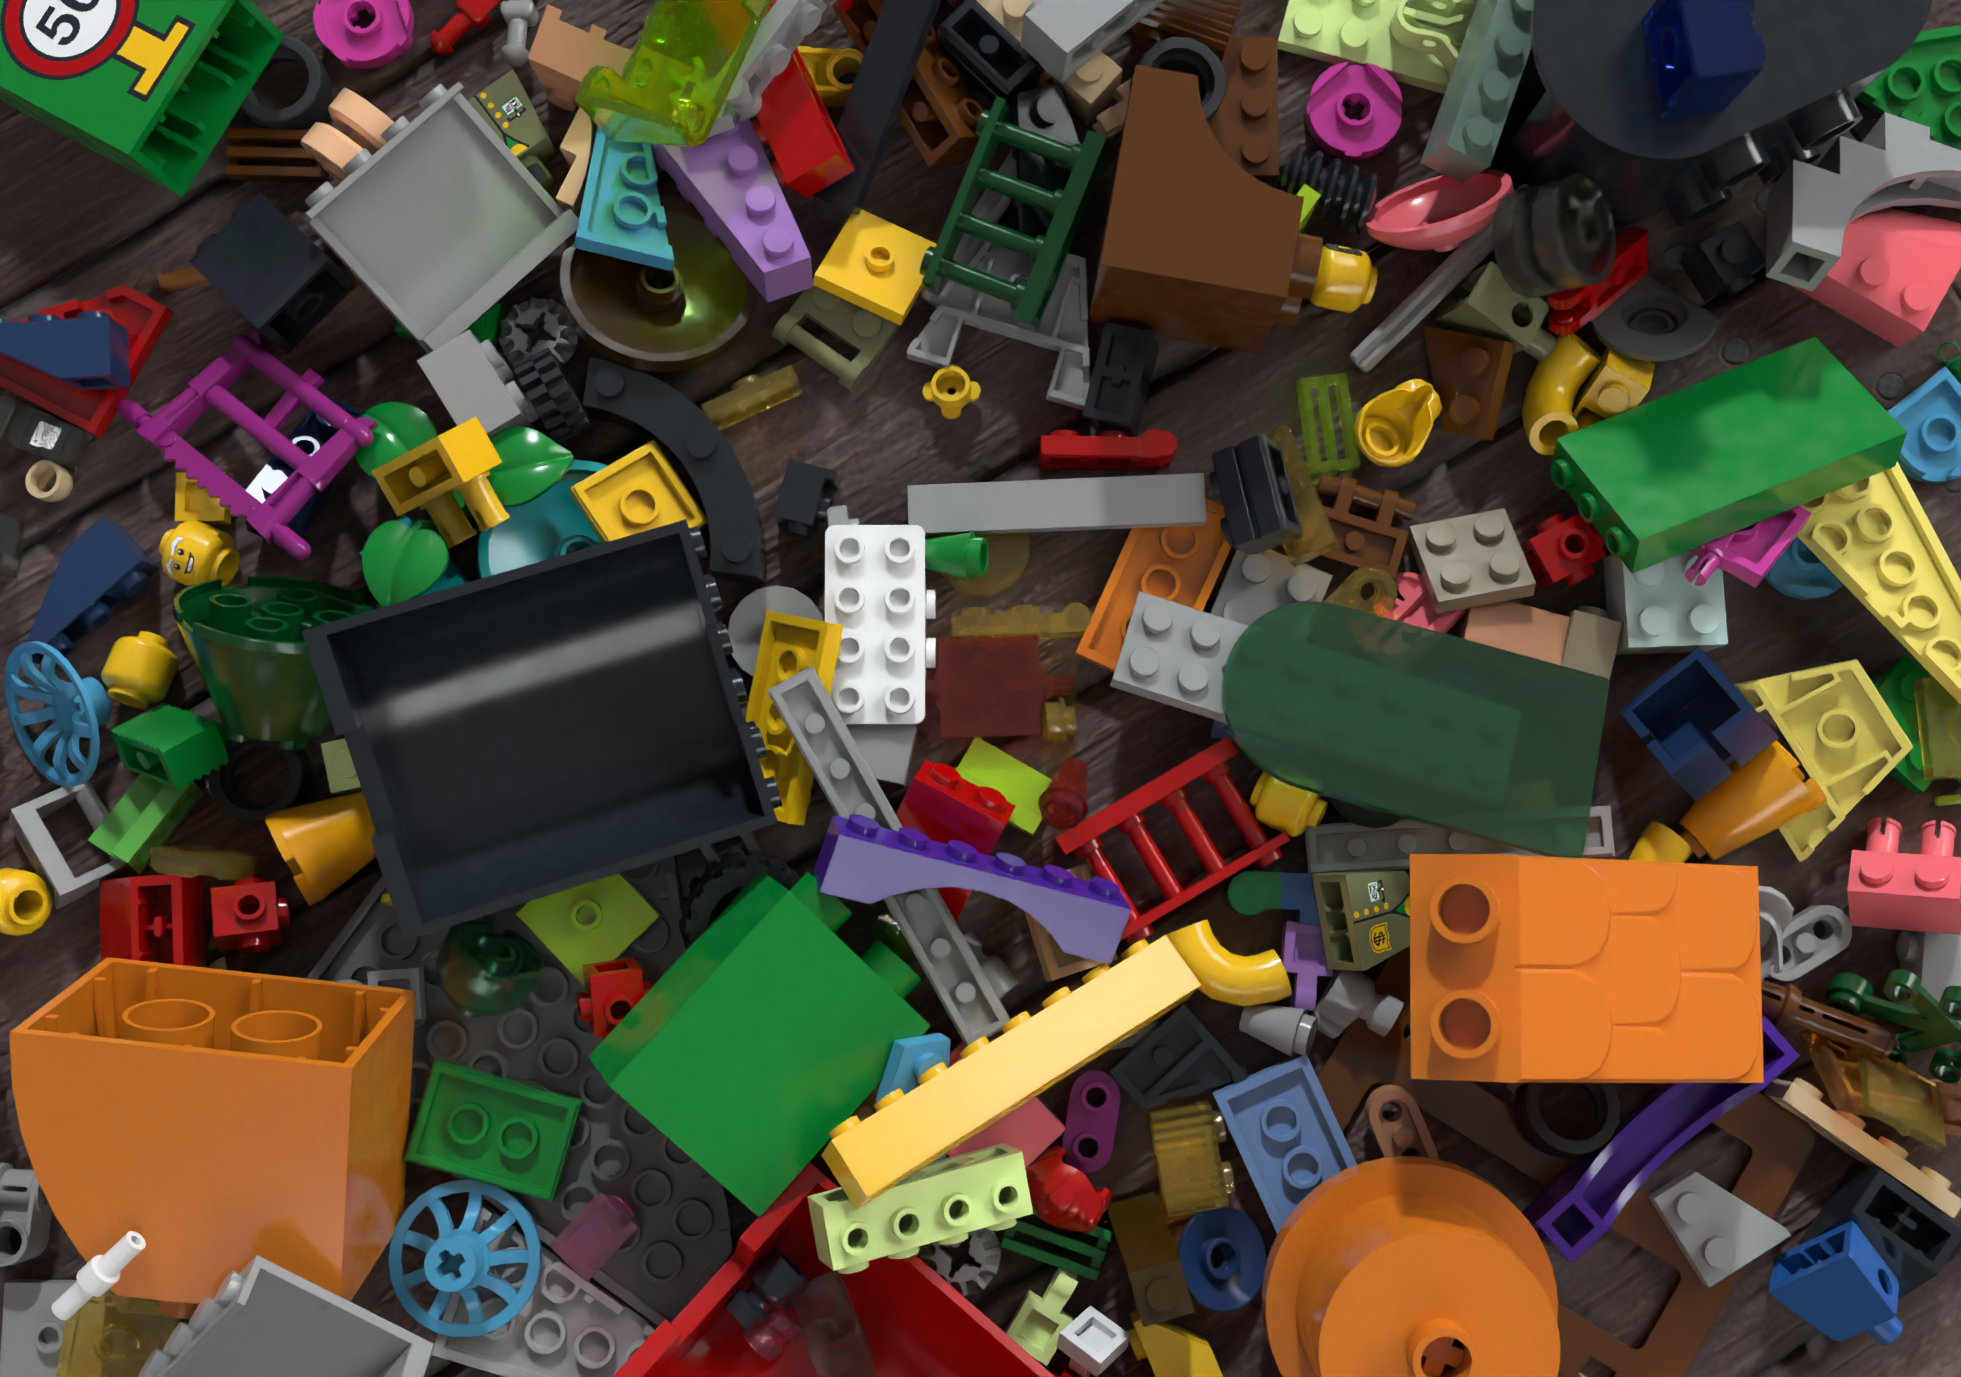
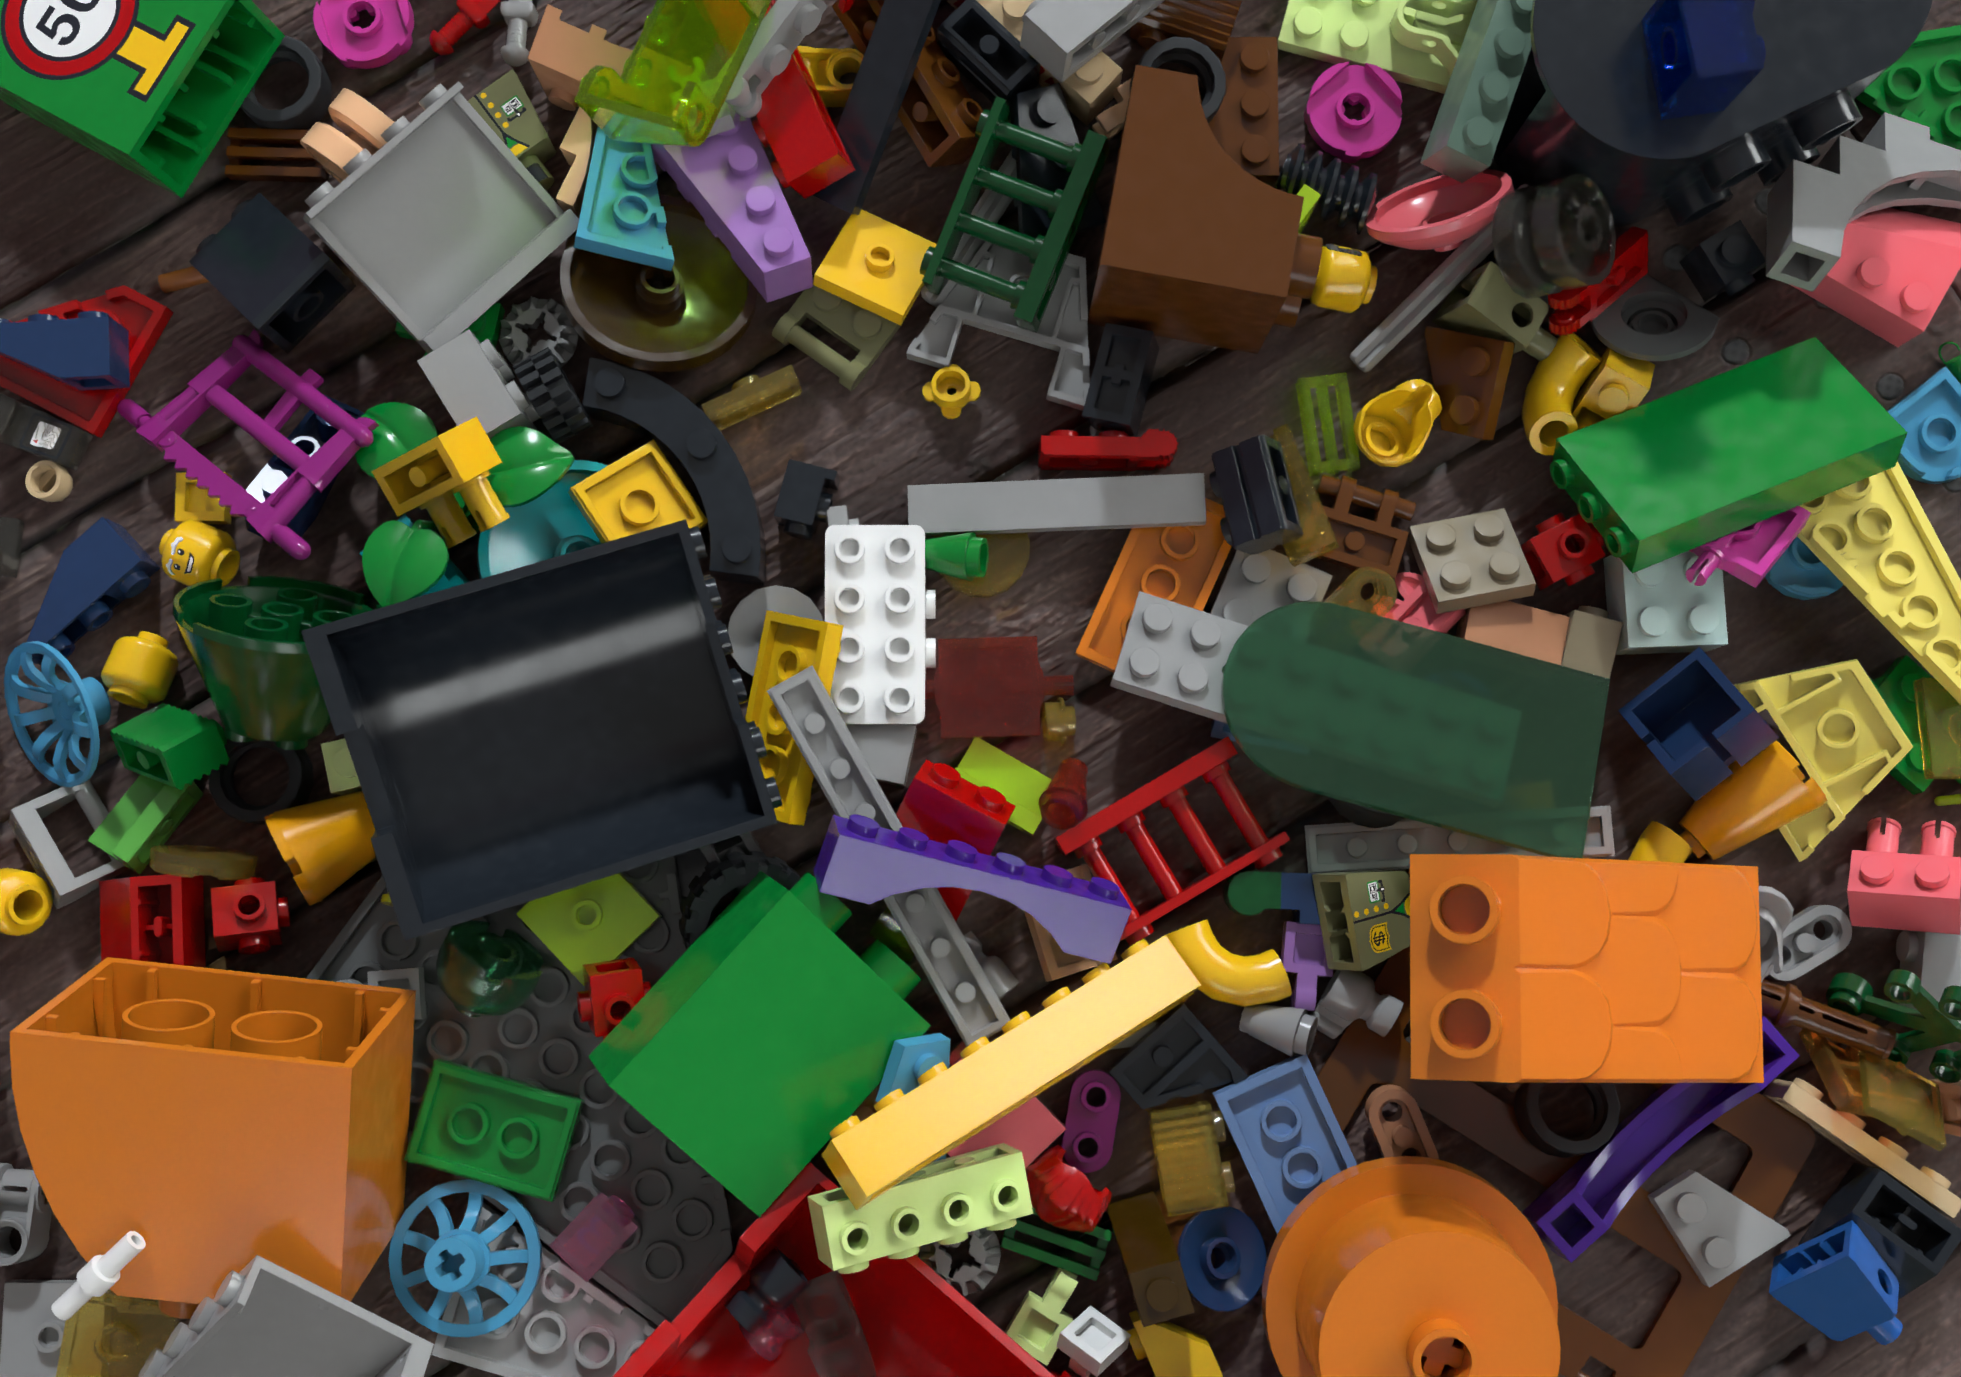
clear yellow plate [951,602,1091,642] -> none
yellow head [1250,764,1328,837] -> none

